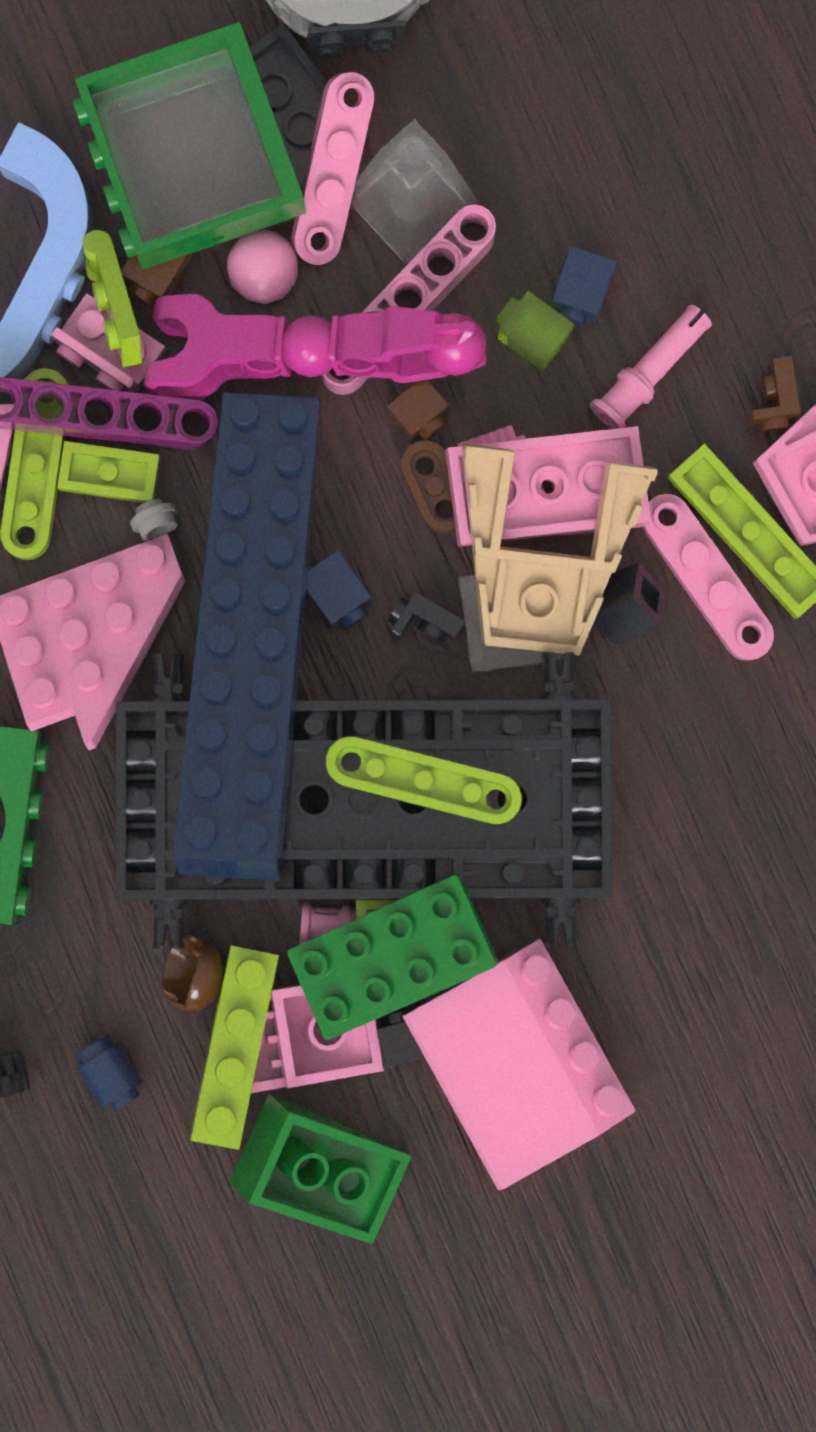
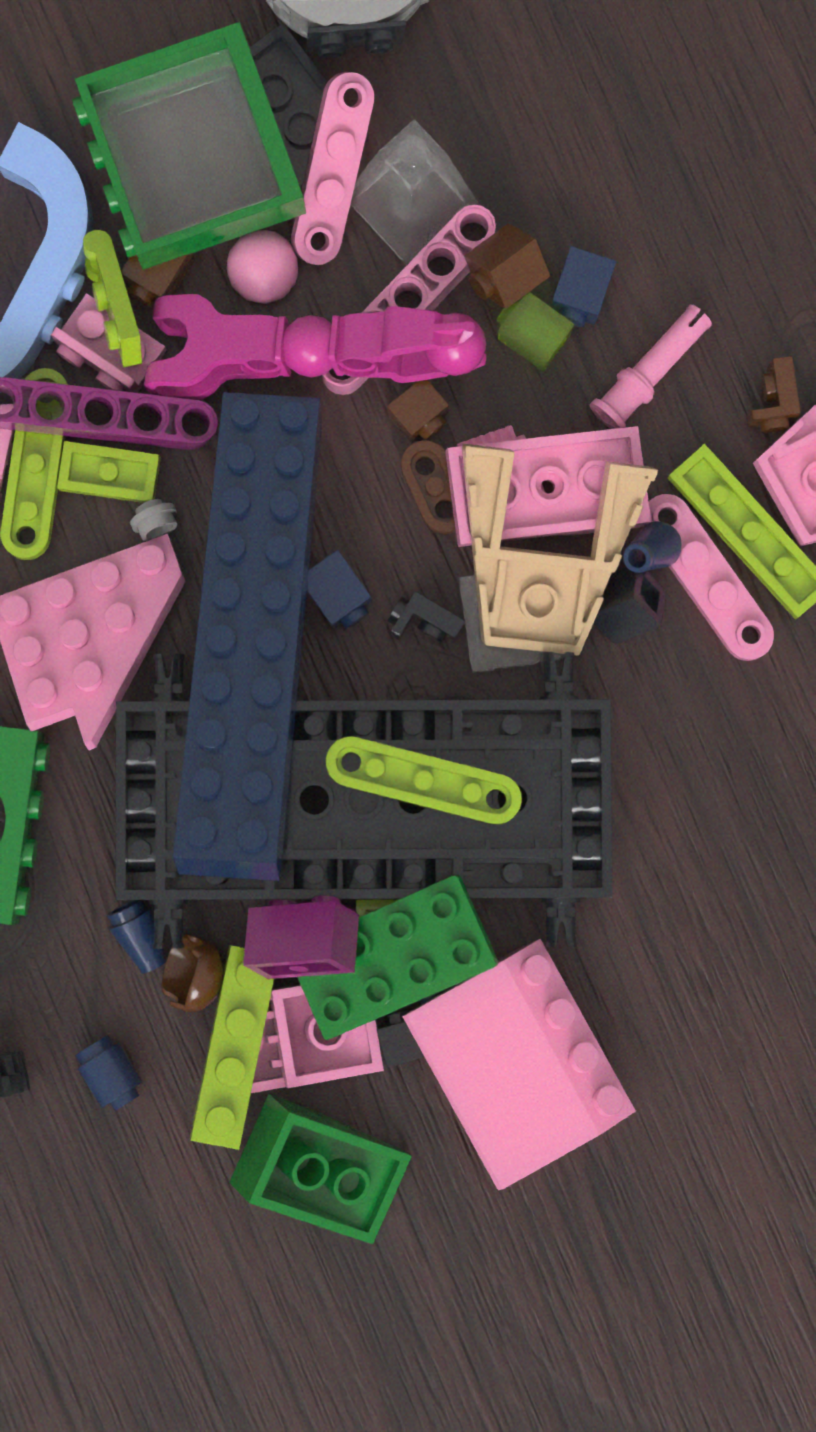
none -> dark blue cone [107,900,167,974]
none -> magenta brick [243,895,359,979]
none -> reddish brown brick [464,223,550,309]
none -> dark blue cone [623,521,682,573]

